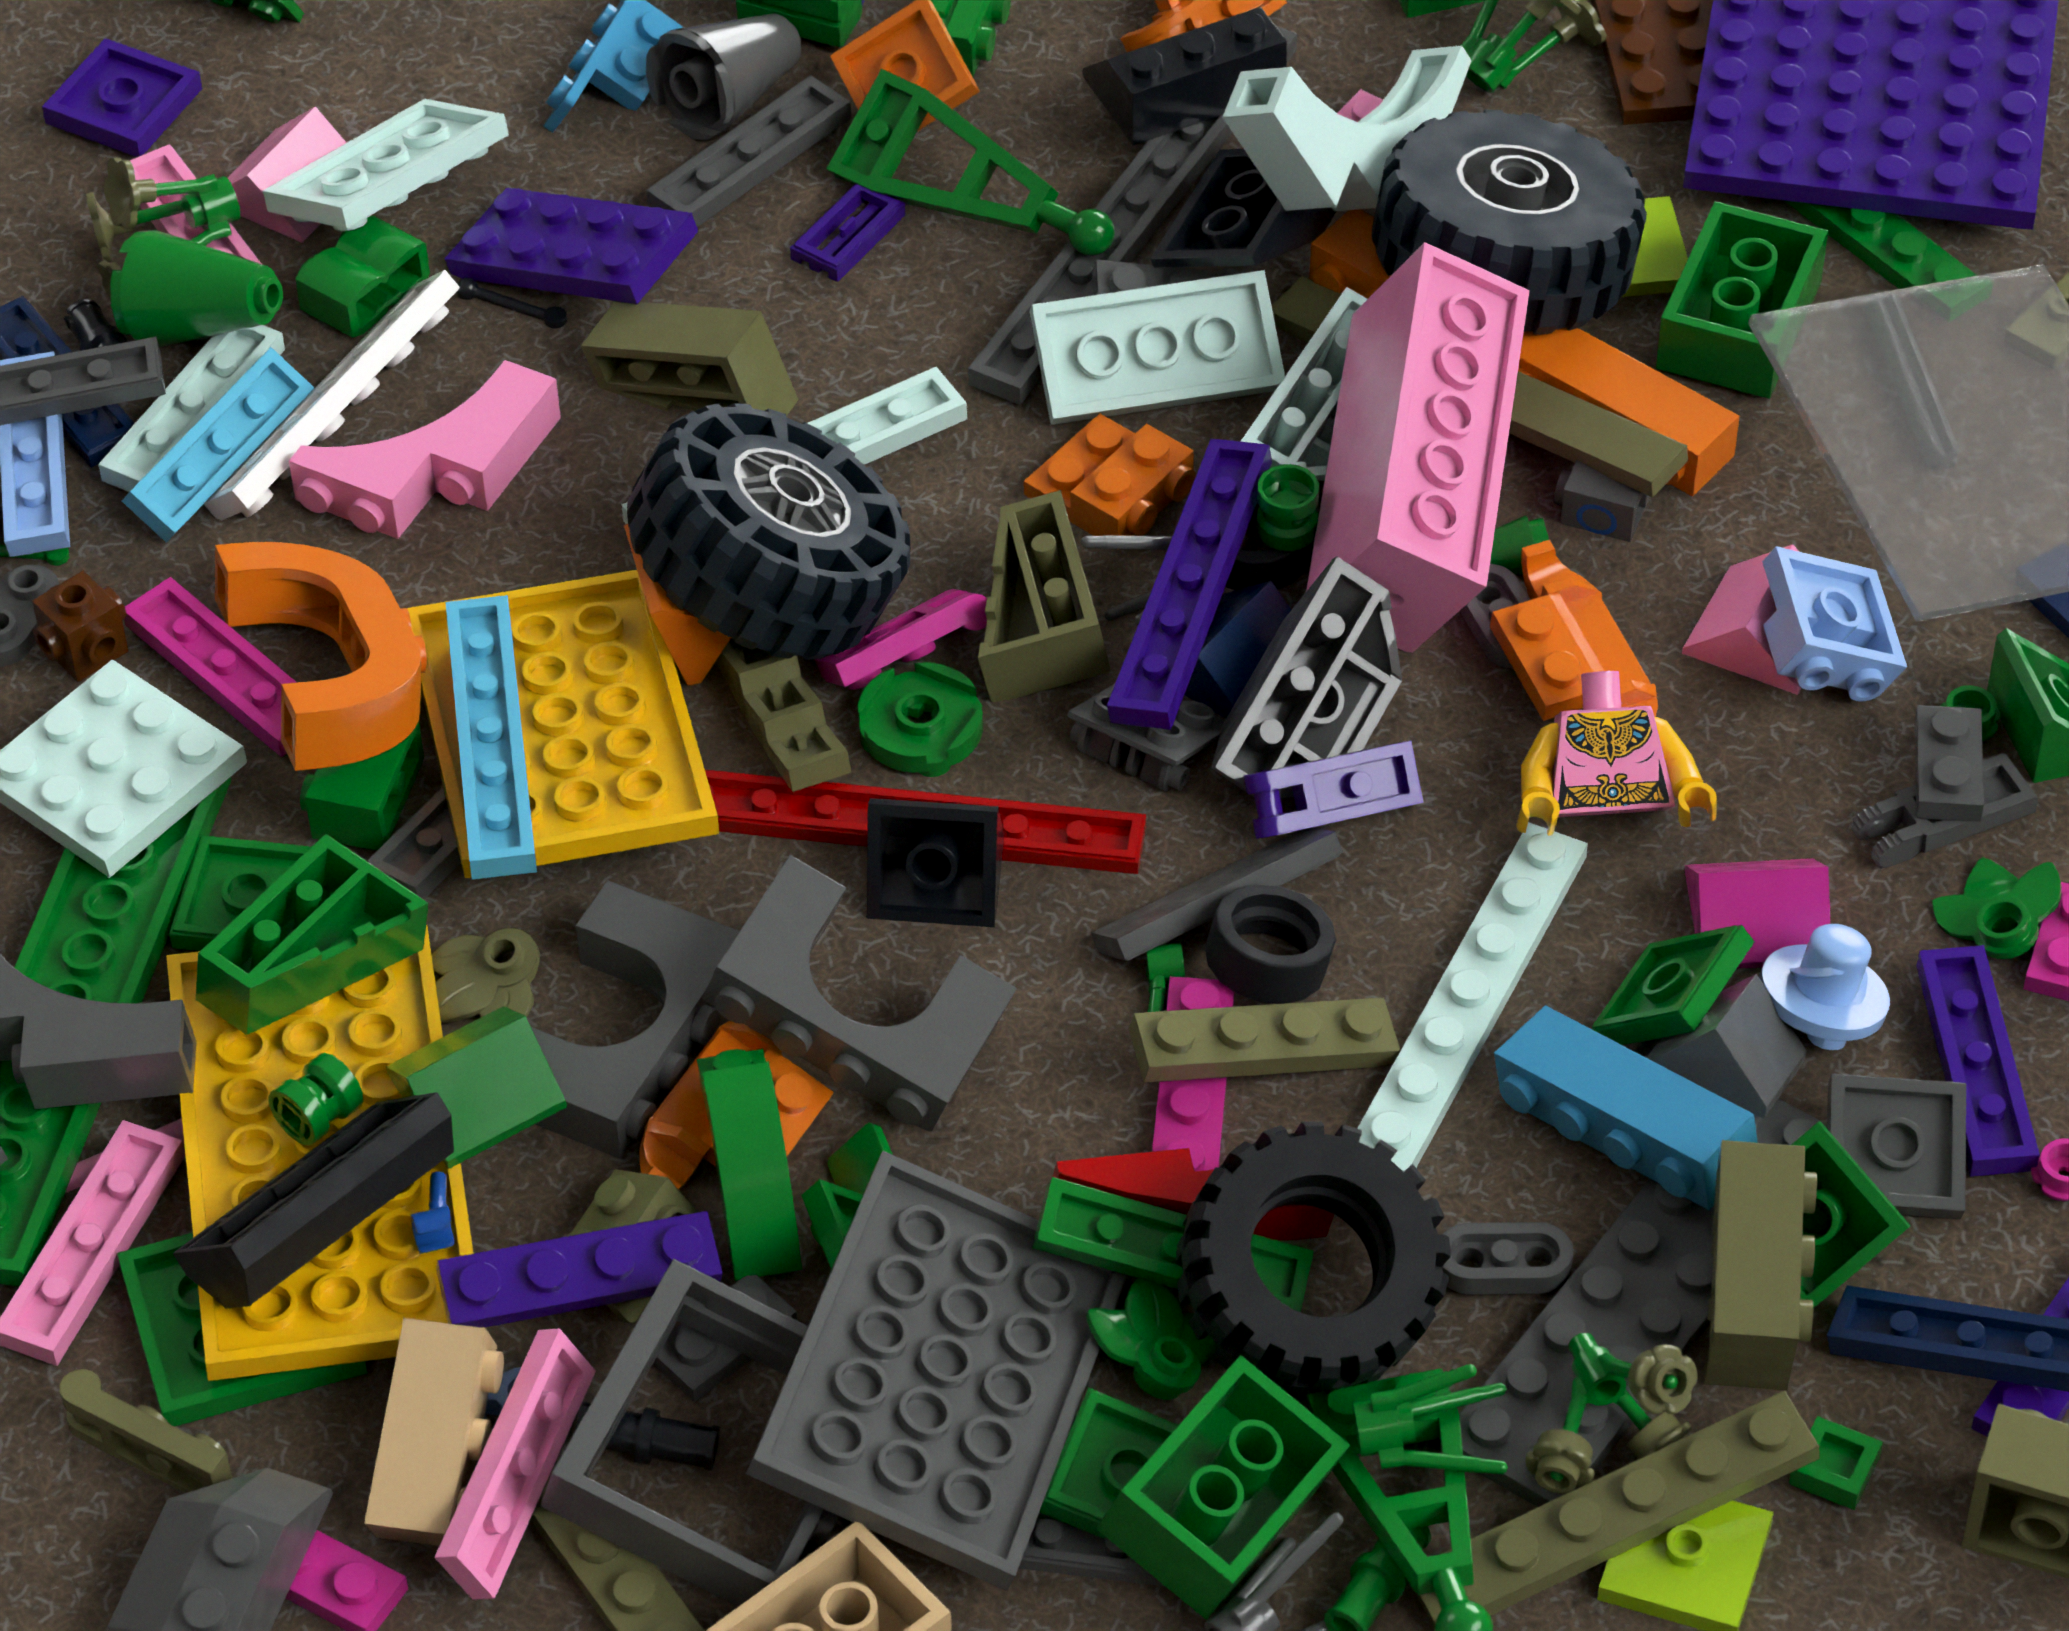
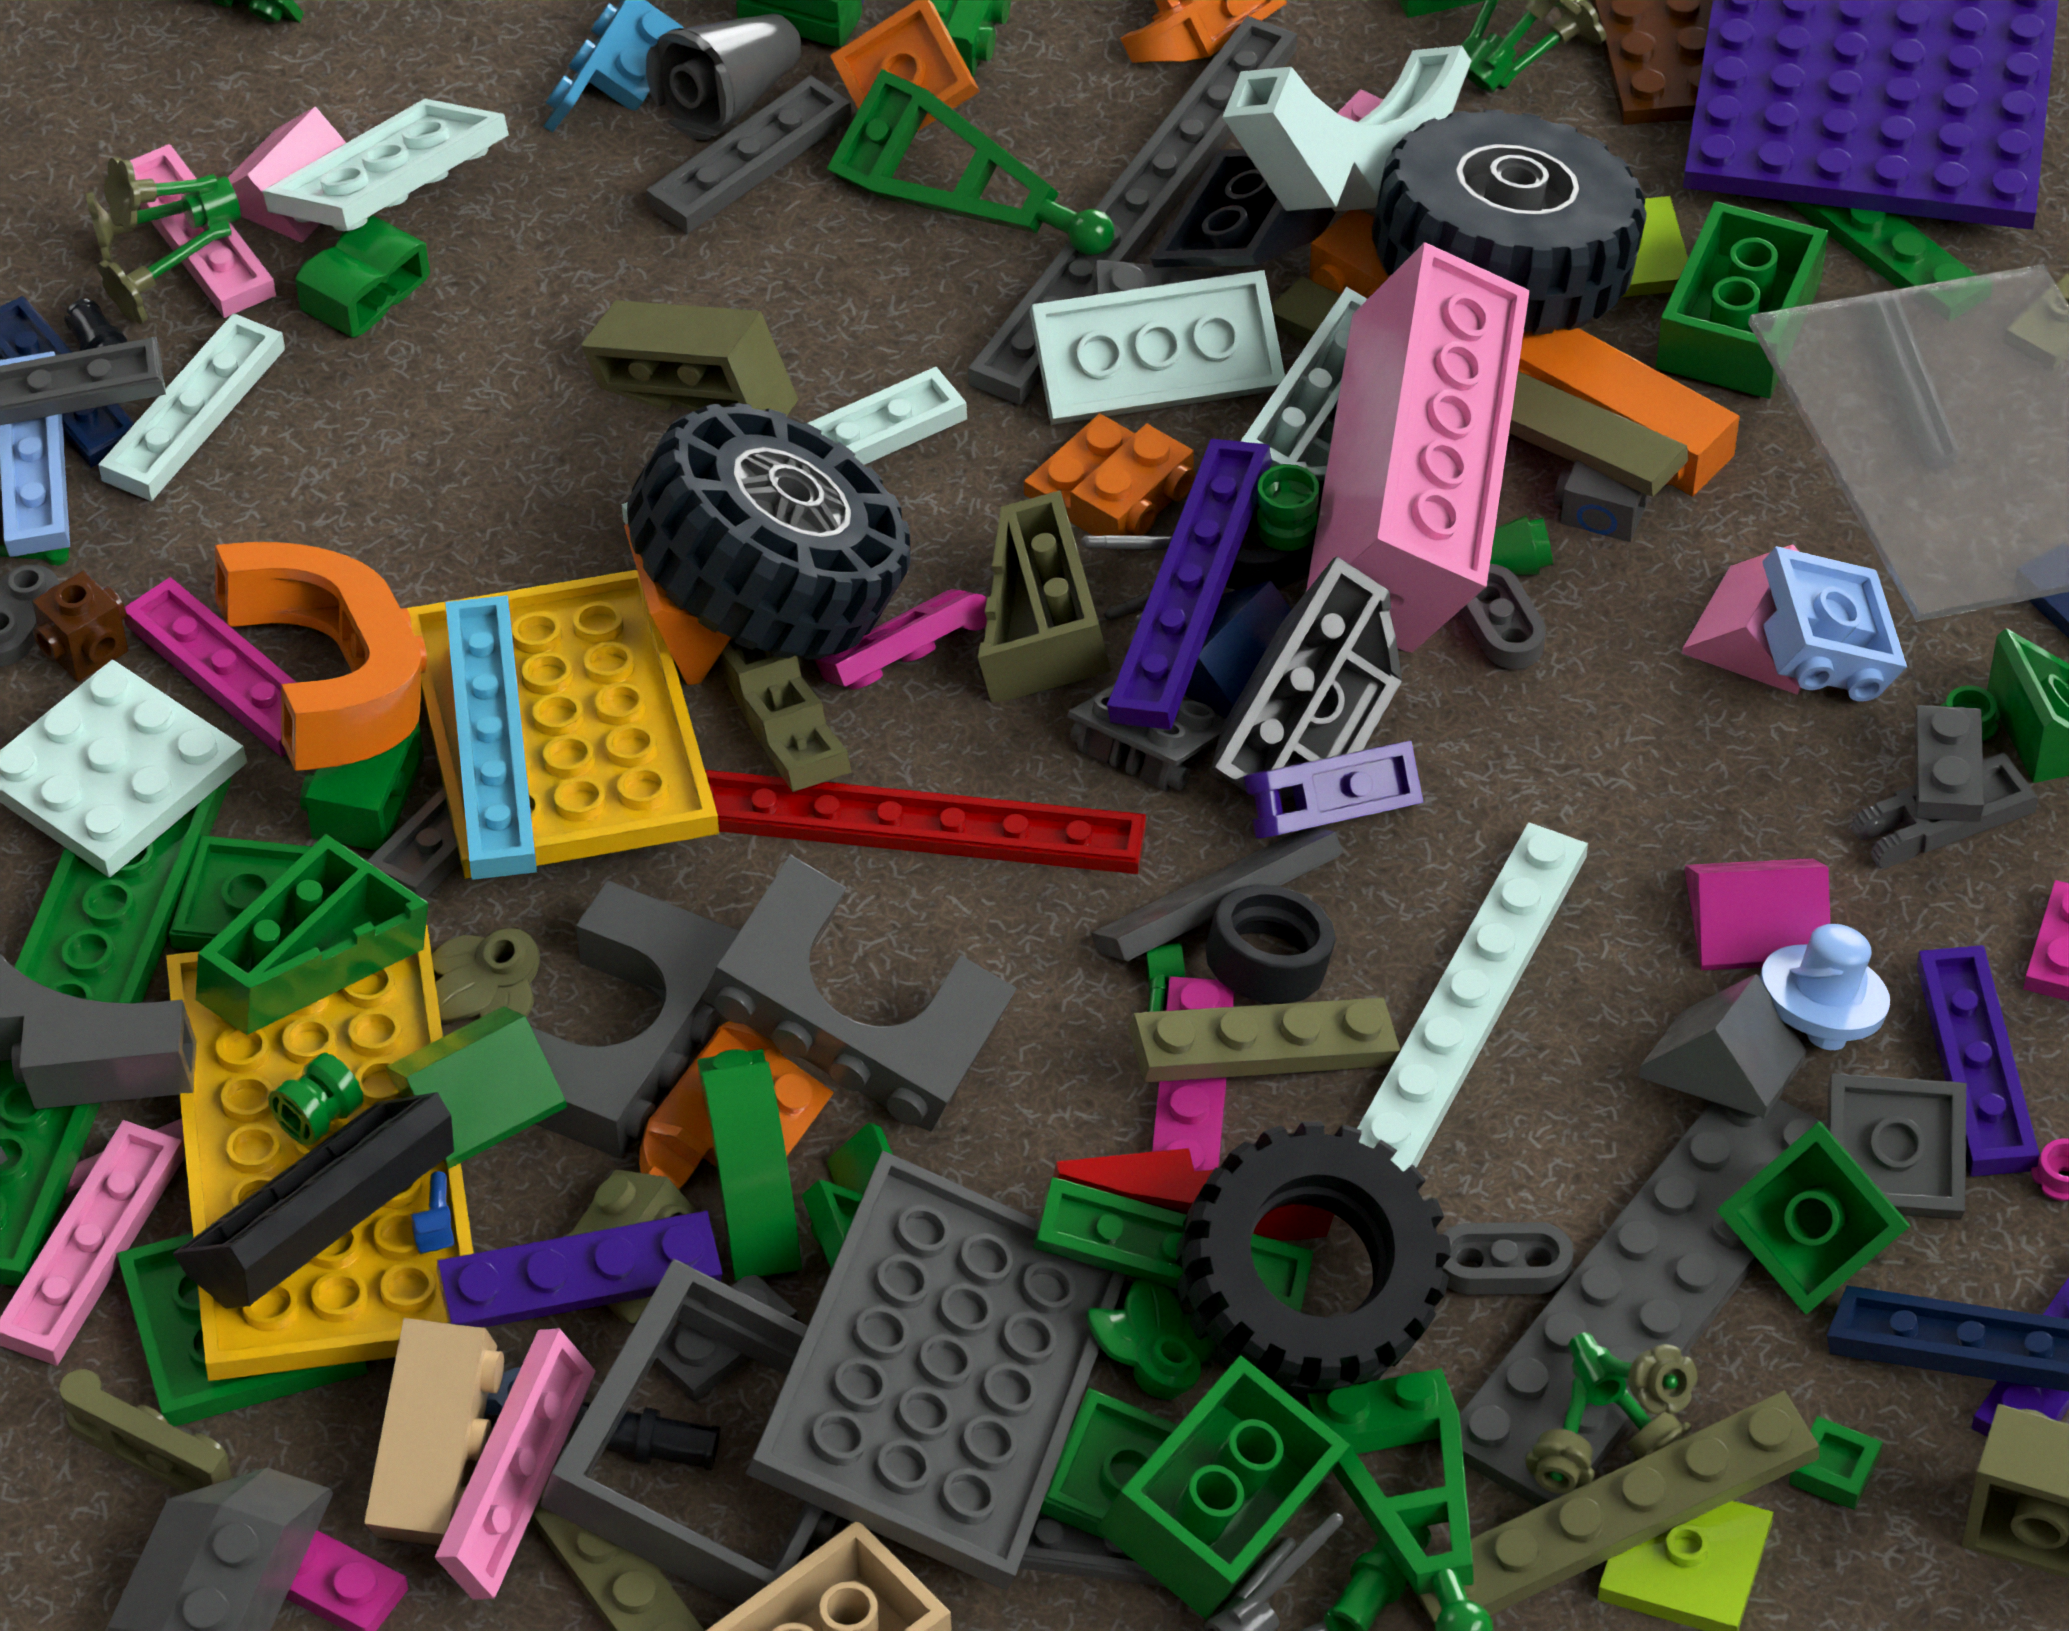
dark purple plate [42,38,202,157] -> none
green cone [110,230,283,348] -> none
medium azure plate [122,347,314,543] -> none
white plate [204,270,460,521] -> none
bright pink arch [289,360,561,539] -> none
dark purple plate [444,188,698,304] -> none
black hinge [456,278,567,329] -> none
dark purple tile [790,184,906,282] -> none
green plate [858,662,983,777] -> none
black slope [866,798,1004,928] -> none
black slope [1083,7,1287,146] -> none
green plant [1352,1364,1508,1475] -> none
orange plate [1489,540,1658,721] -> none
dark azure brick [1494,1005,1758,1210] -> none
torso [1516,671,1717,836] -> none
green plate [1592,925,1755,1045] -> none
olive wedge [1704,1140,1817,1390] -> none
green plate [1932,857,2062,959] -> none

